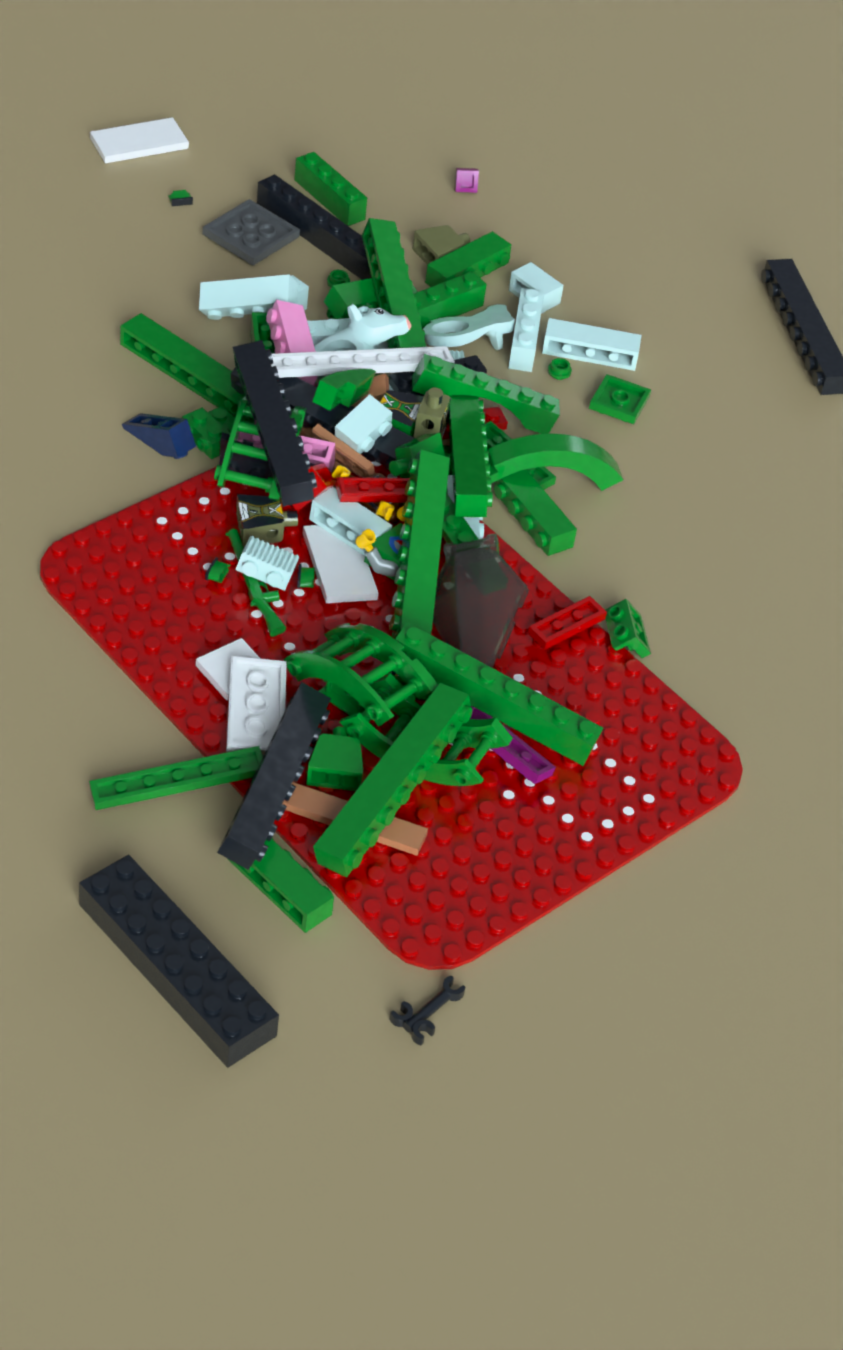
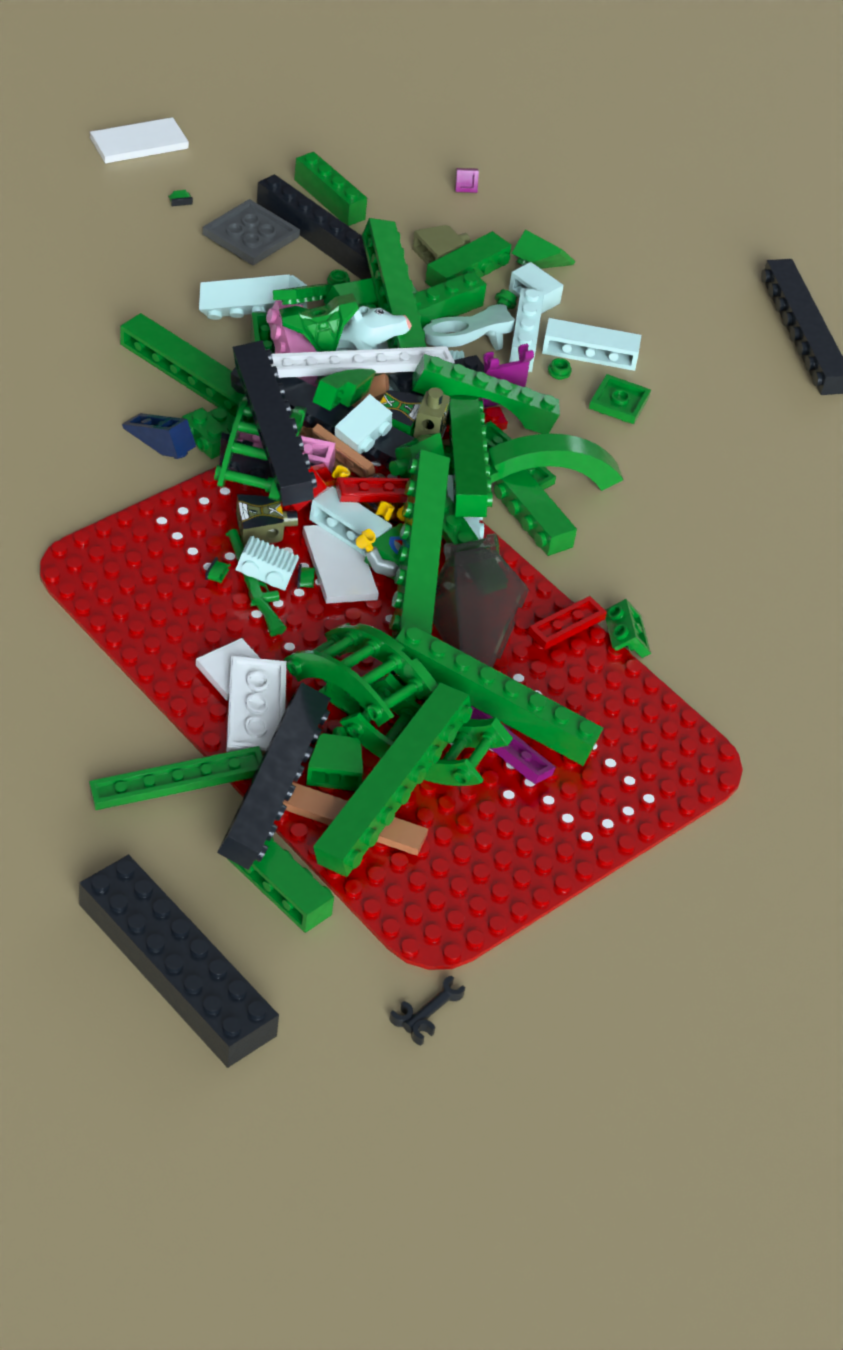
none -> green plate [273,283,342,305]
none -> green piece [279,293,359,352]
none -> magenta flag [480,343,534,408]
none -> green plate [494,289,517,310]
none -> green slope [512,229,576,269]

